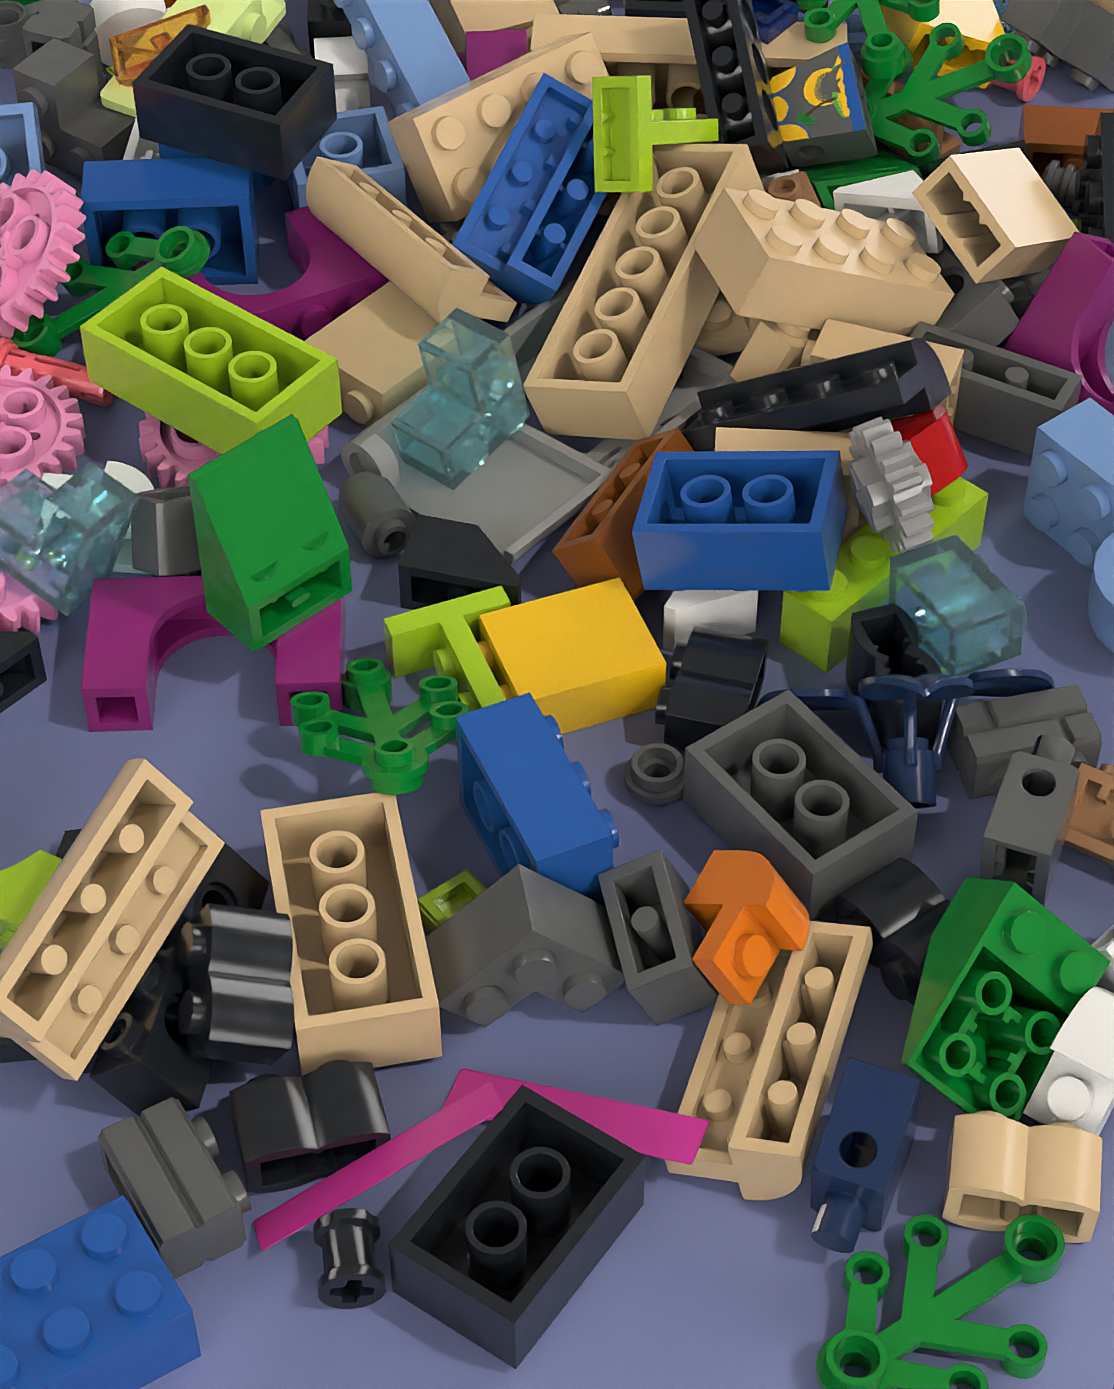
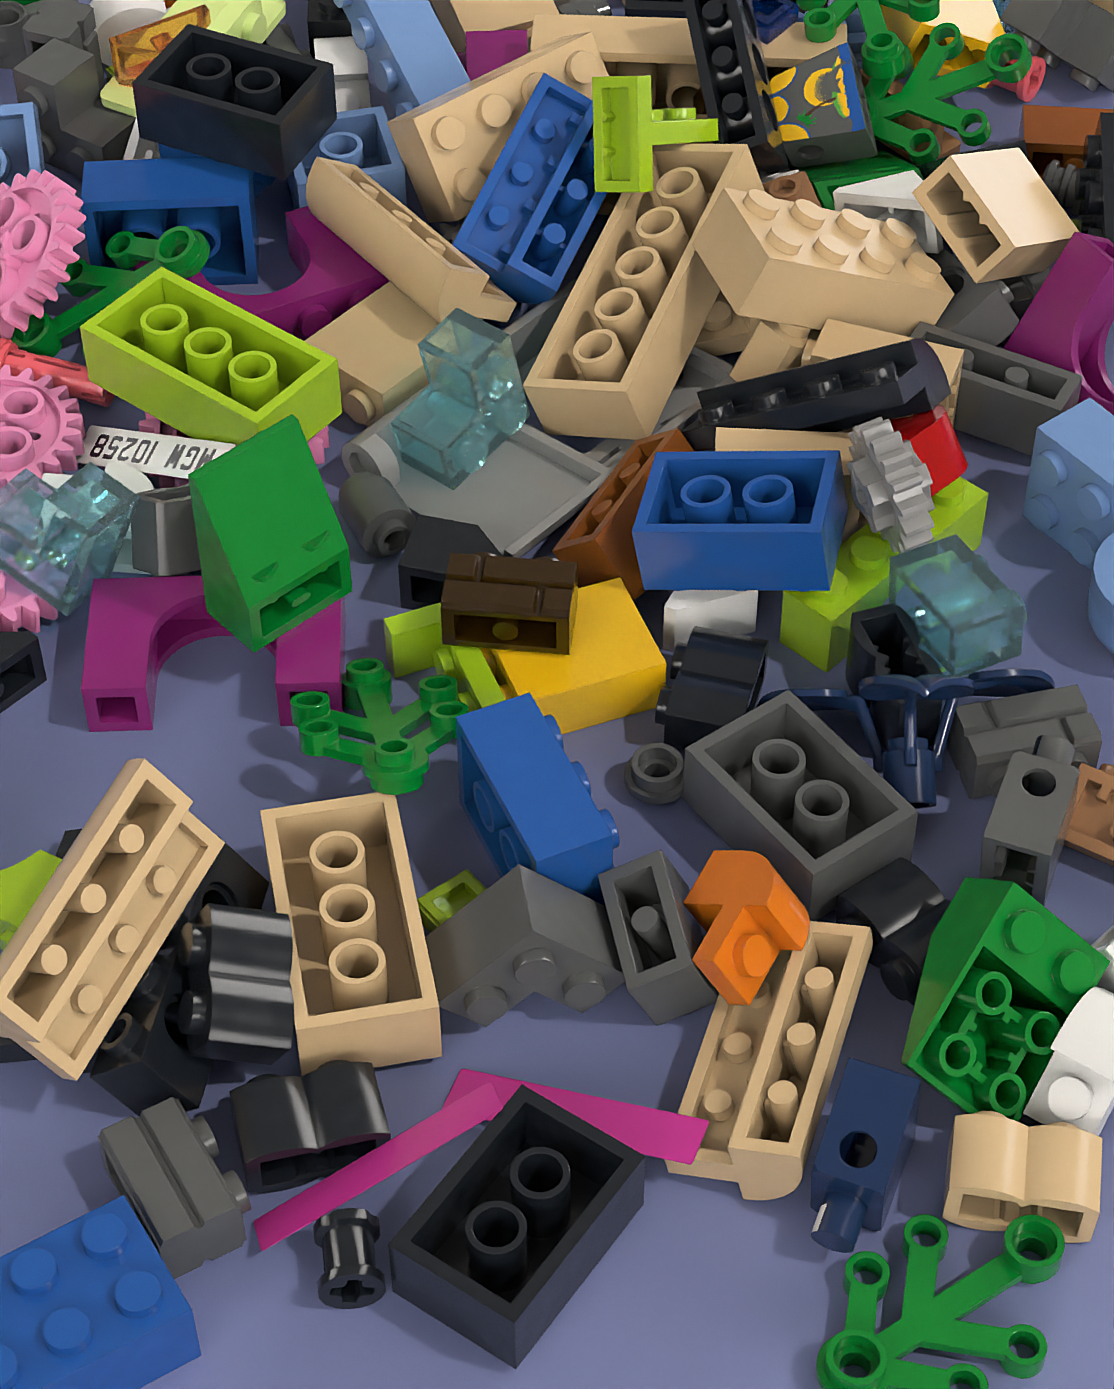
none -> white sticker [76,425,236,479]
none -> dark brown brick [440,552,578,655]

